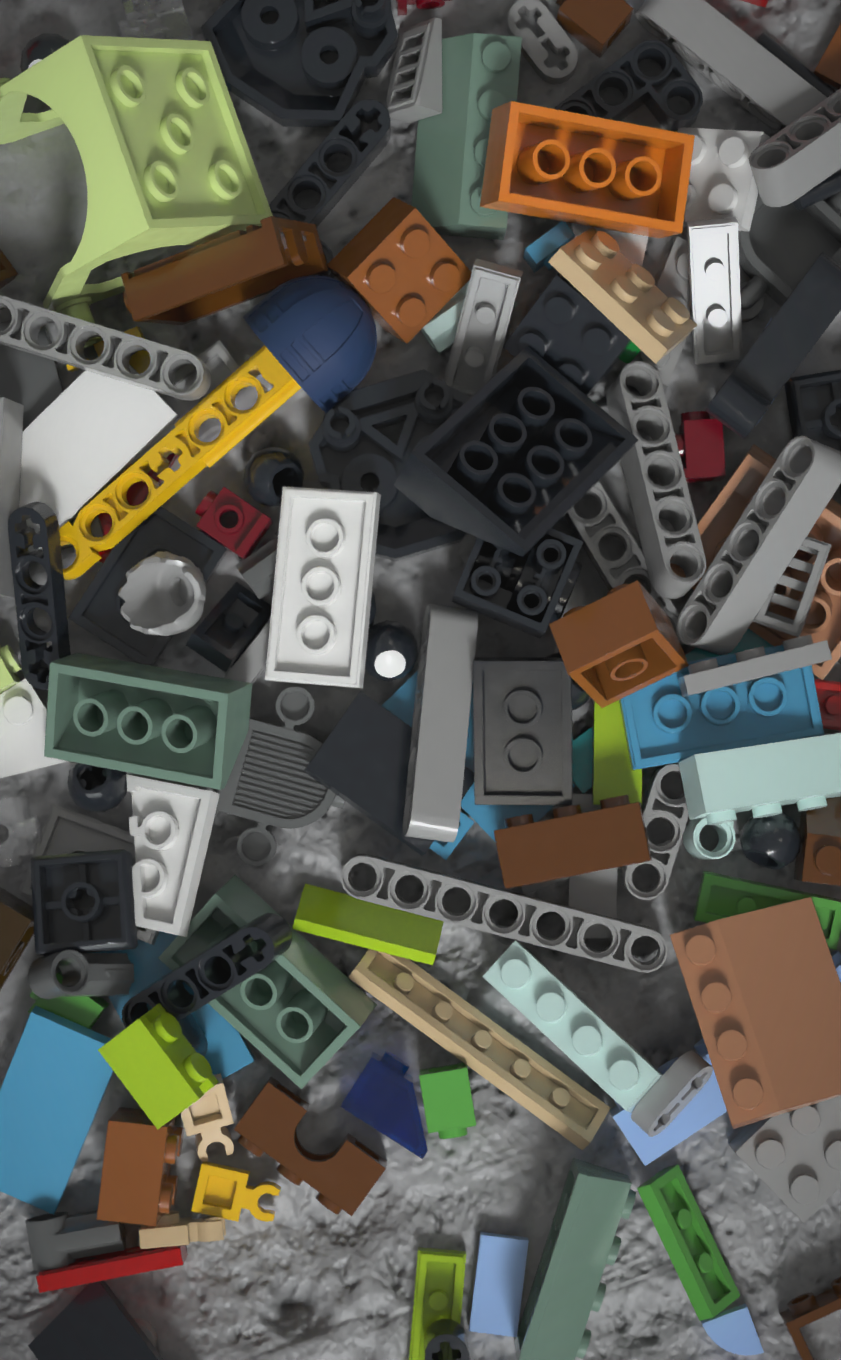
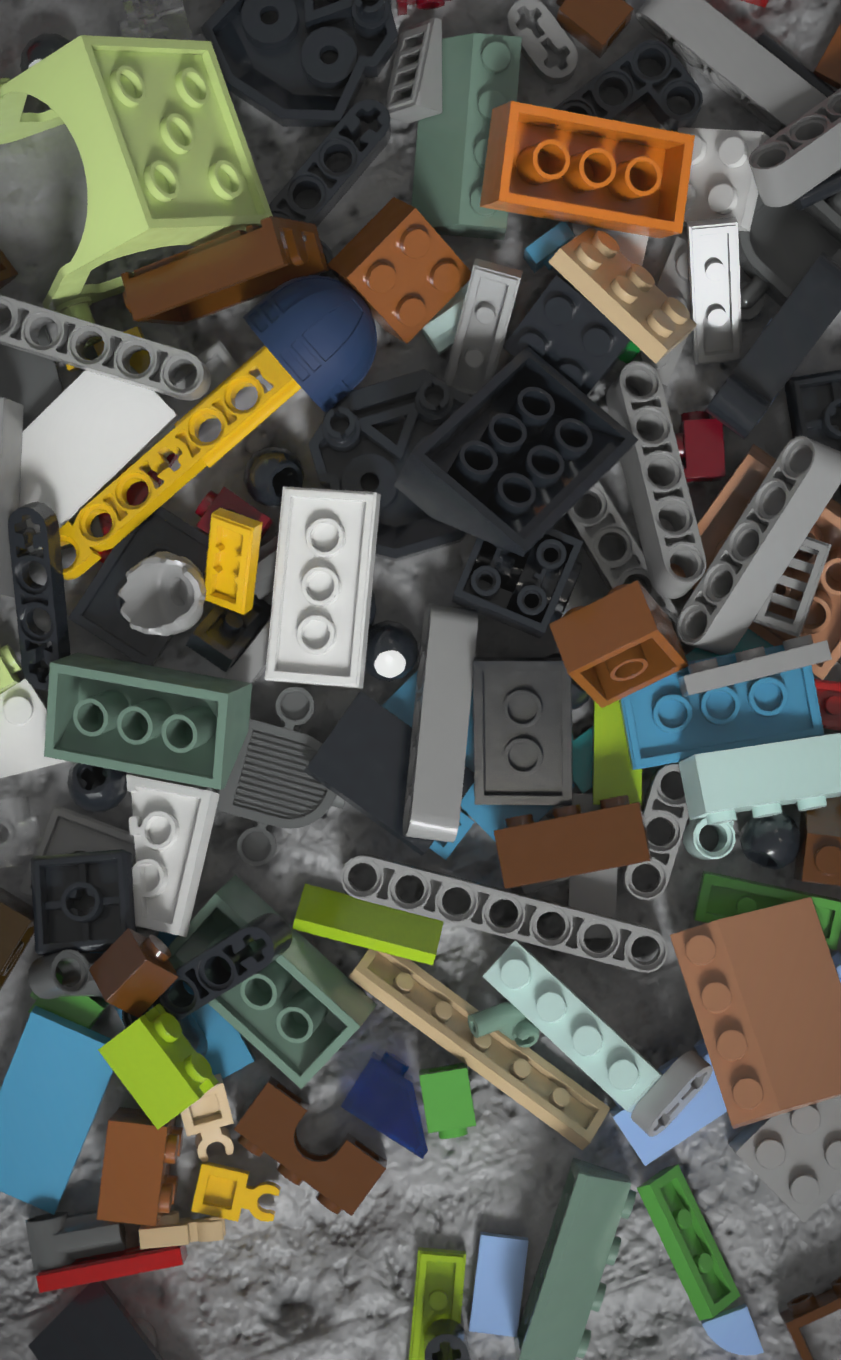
none -> reddish brown brick [89,928,179,1018]
none -> yellow plate [204,507,262,615]
none -> sand green arm [468,1002,540,1048]

